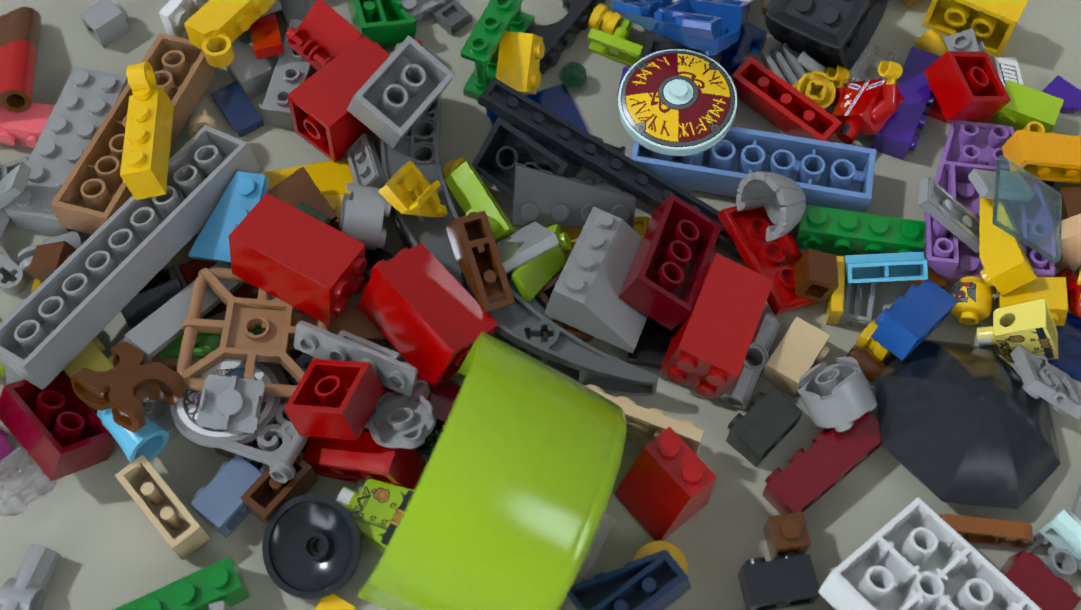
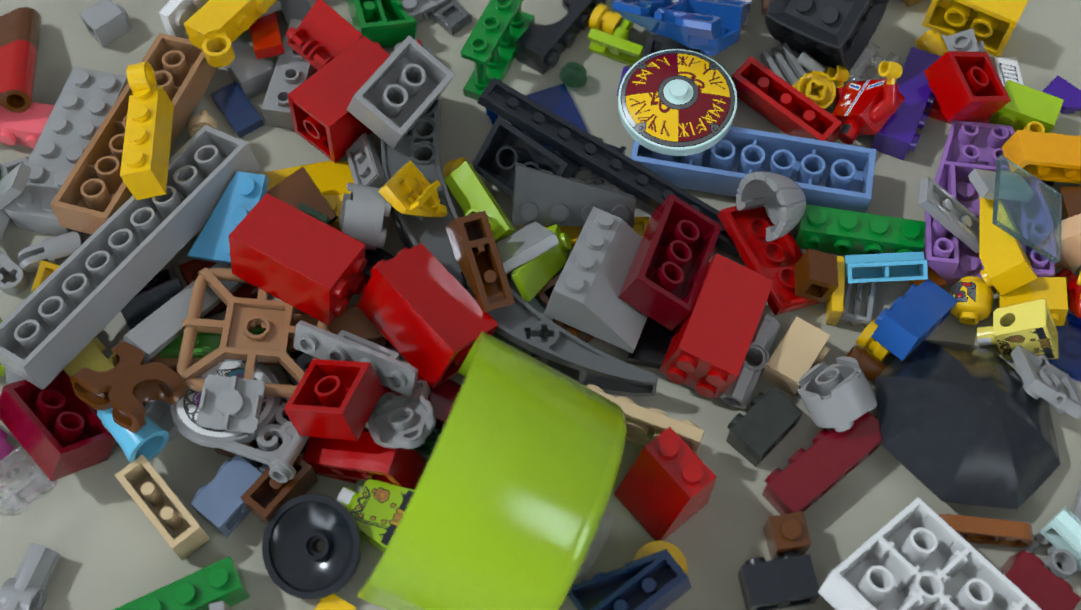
reddish brown brick [28,241,77,283] -> none
yellow brick [496,31,545,95] -> none
clear blue leg [719,21,767,76] -> none

